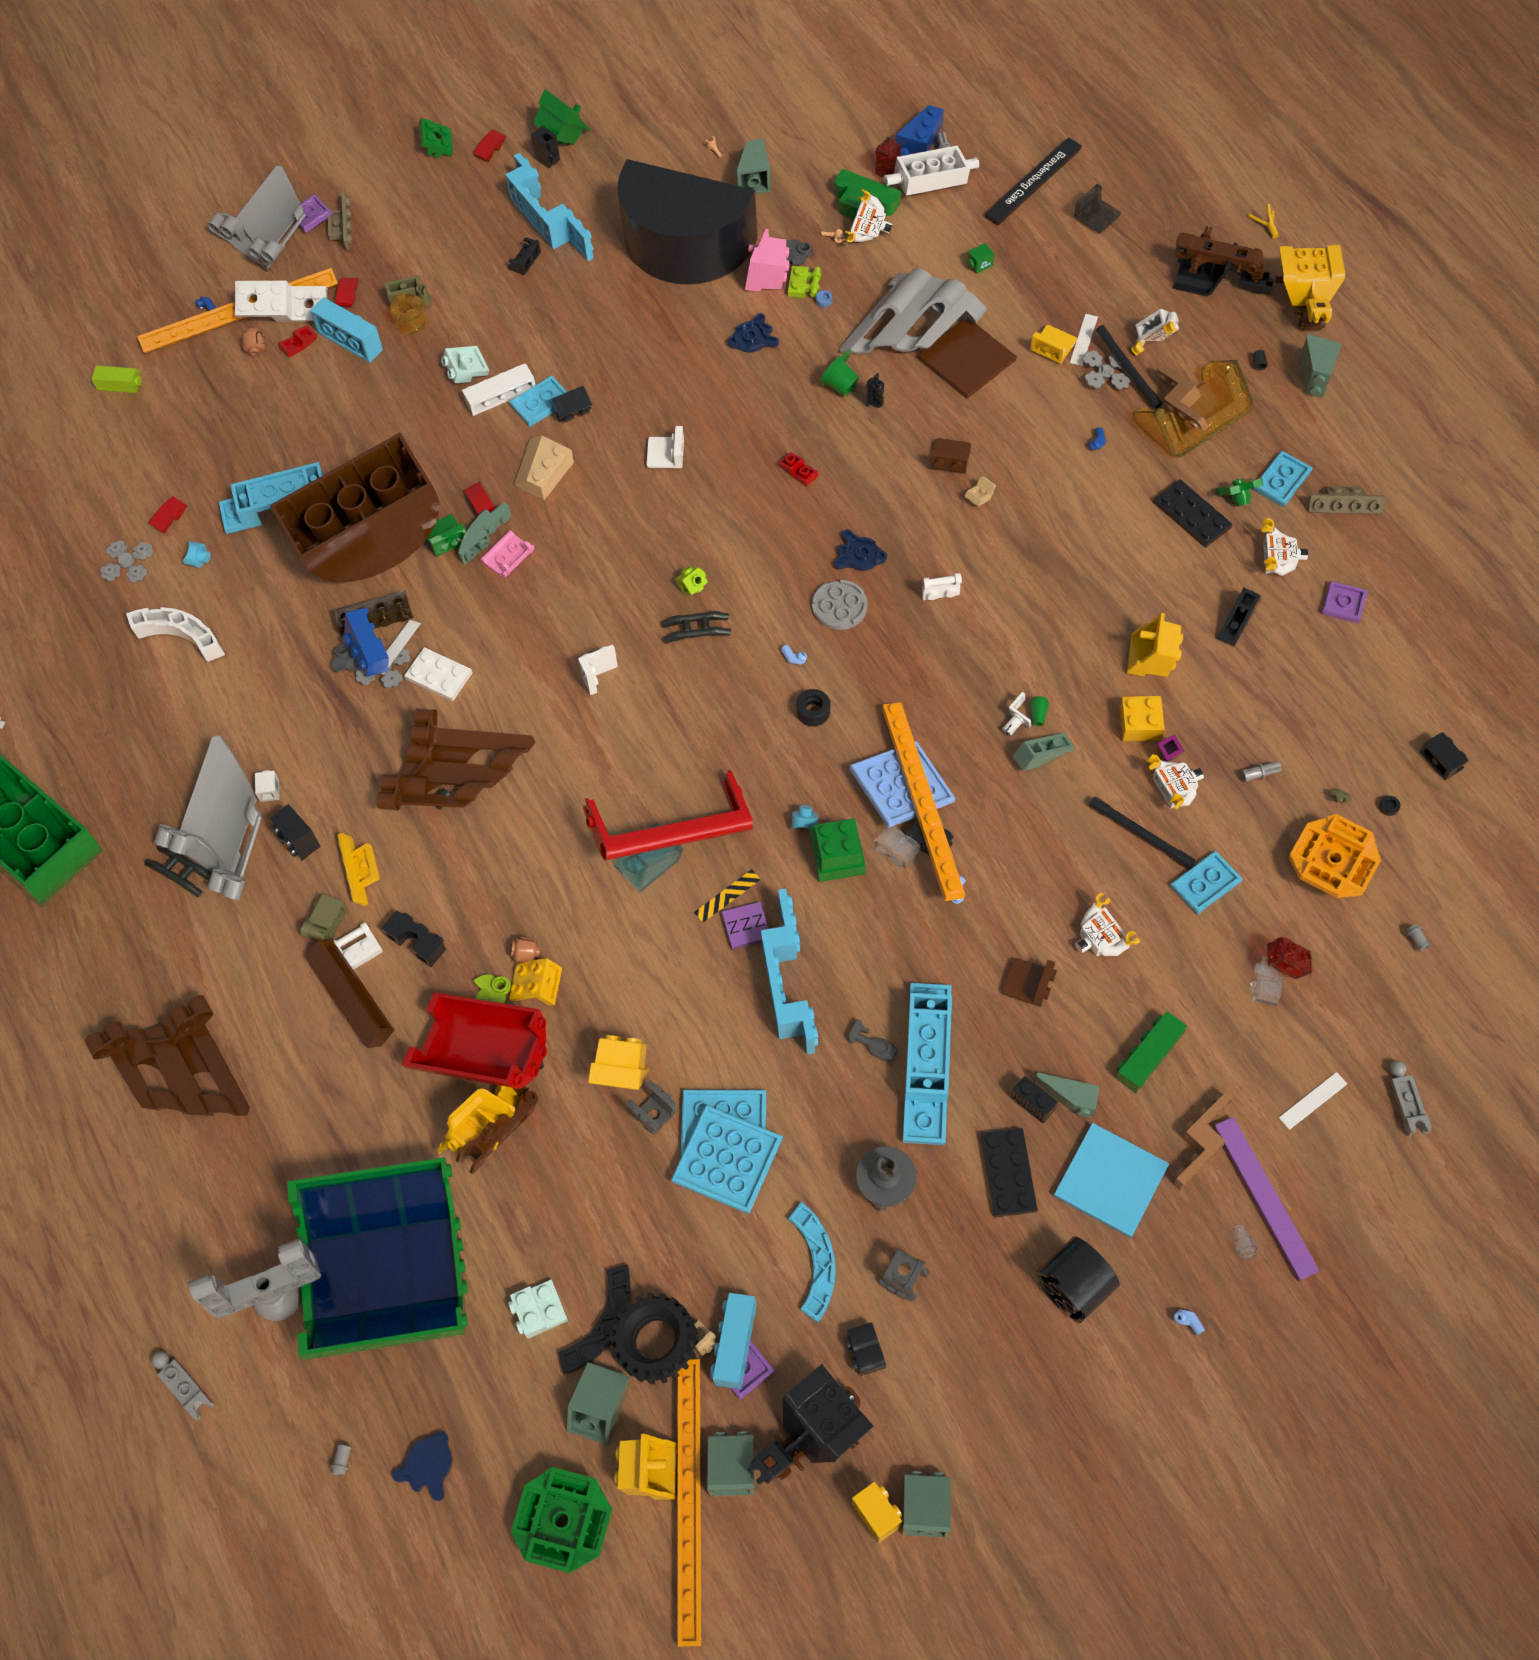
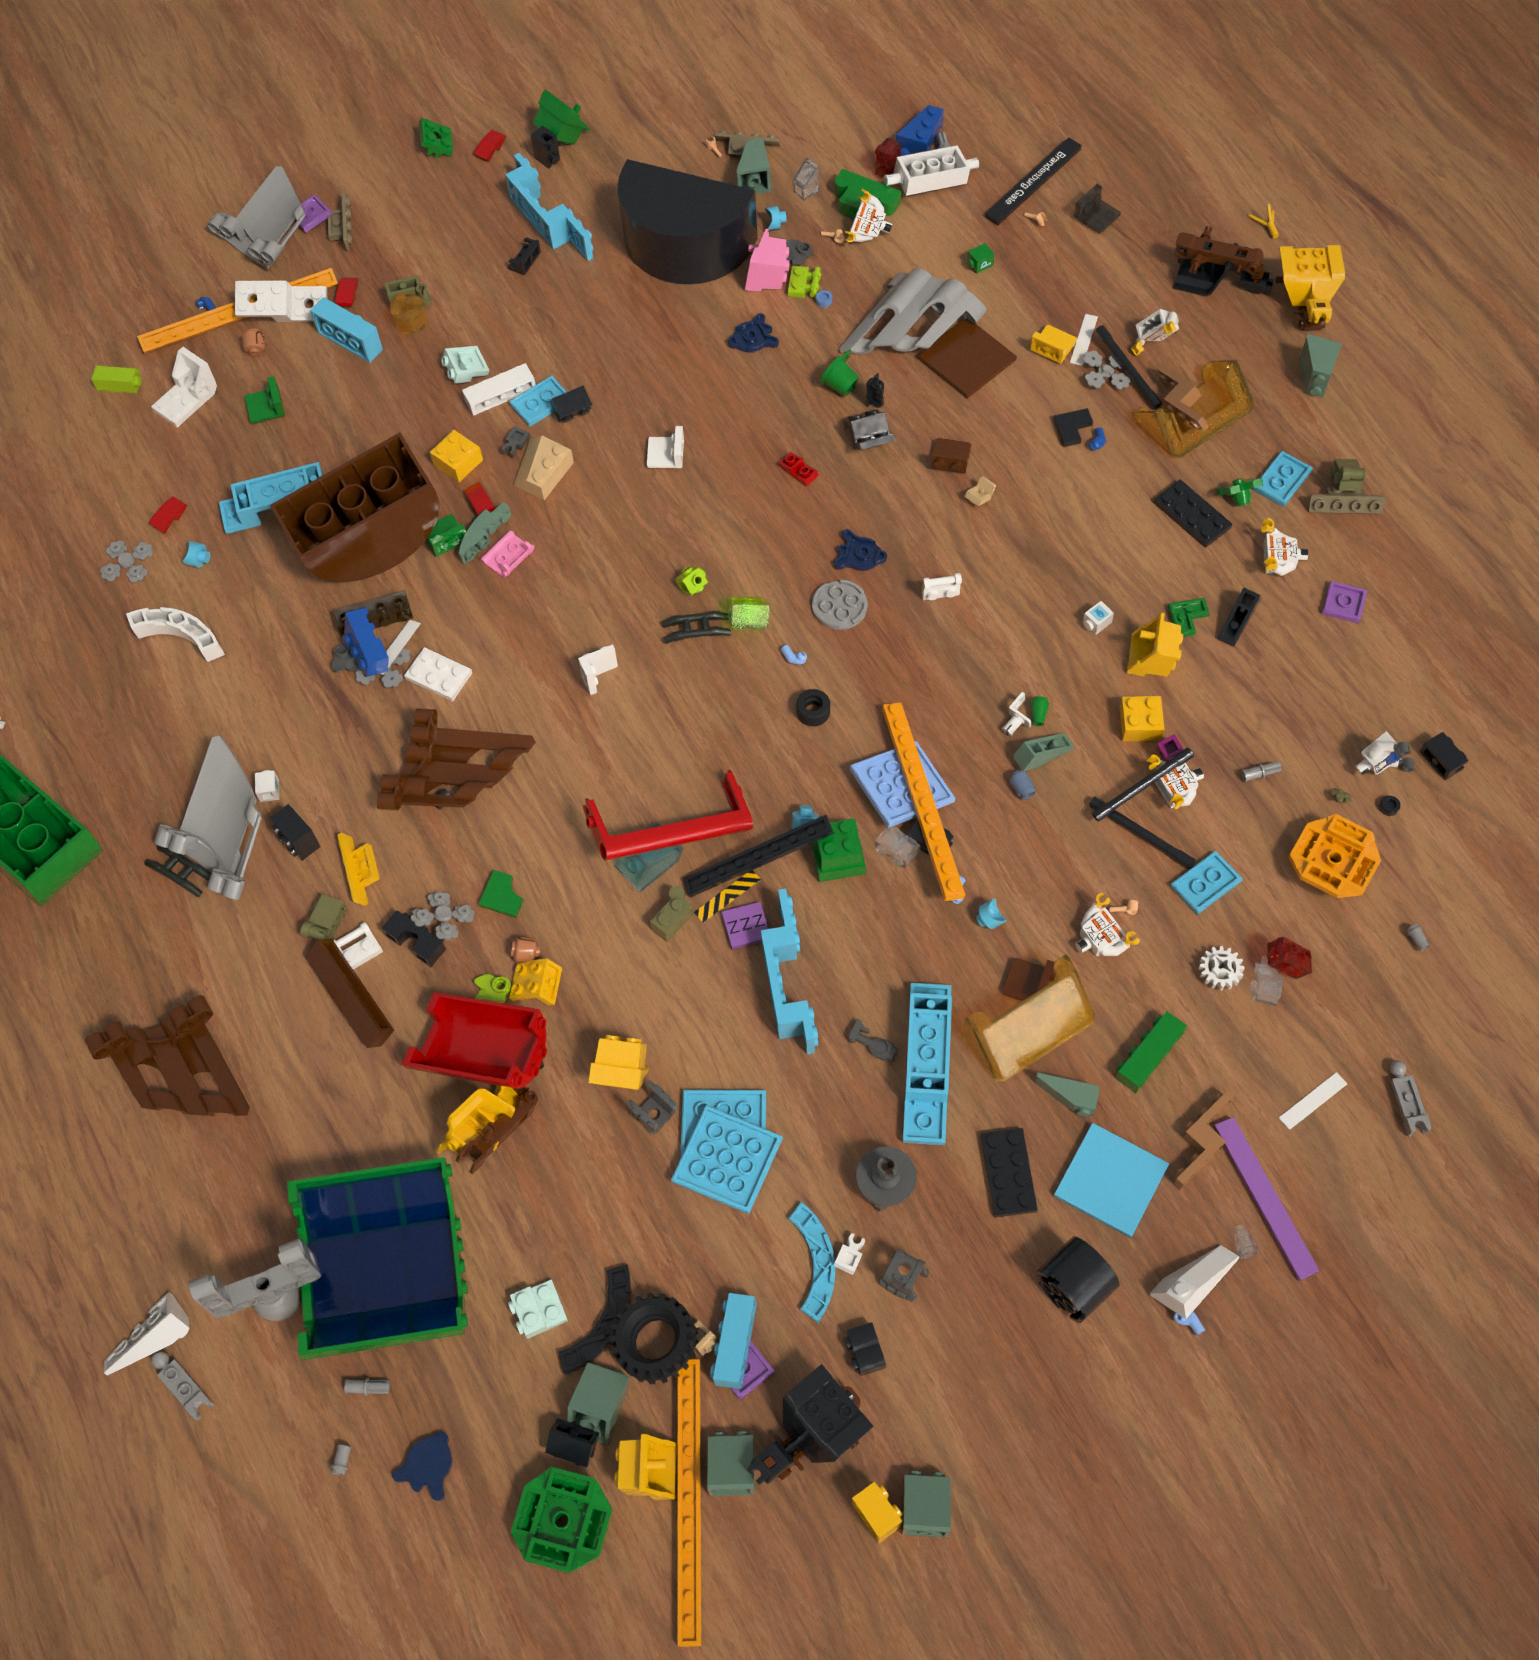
red slope [279,325,317,358] -> none
black brick [1011,1076,1058,1123] -> none
pearl dark grey hinge [1253,350,1268,370] -> none
none -> white wedge [104,1292,190,1375]
none -> white bracket [151,347,217,428]
none -> green bracket [245,376,285,424]
none -> light grey axle [344,1378,390,1396]
none -> light grey plant [411,891,475,941]
none -> yellow brick [430,430,483,483]
none -> green tile [479,870,524,918]
none -> dark grey plate [501,426,530,458]
none -> black brick [545,1418,599,1467]
none -> olive hinge [650,886,693,942]
none -> black tile [683,815,834,897]
none -> dark tan bracket [714,131,780,157]
none -> clear neon green slope [726,597,770,630]
none -> medium azure piece [765,206,787,230]
none -> clear slope [793,157,819,201]
none -> white plate [833,1233,865,1275]
none -> bracket [844,409,895,450]
none -> clear yellow windscreen [962,954,1095,1081]
none -> medium azure piece [976,898,1007,929]
none -> sand blue brick [1009,770,1036,800]
none -> light nougat hand [1024,212,1048,226]
none -> black tile [1053,408,1093,447]
none -> white brick [1083,601,1114,635]
none -> black piece [1092,747,1194,822]
none -> light nougat hand [1109,900,1138,915]
none -> white wedge [1150,1245,1239,1319]
none -> green tile [1167,598,1209,637]
none -> white gear [1198,946,1245,991]
none -> olive hinge [1330,459,1365,491]
none -> white torso [1355,731,1414,775]

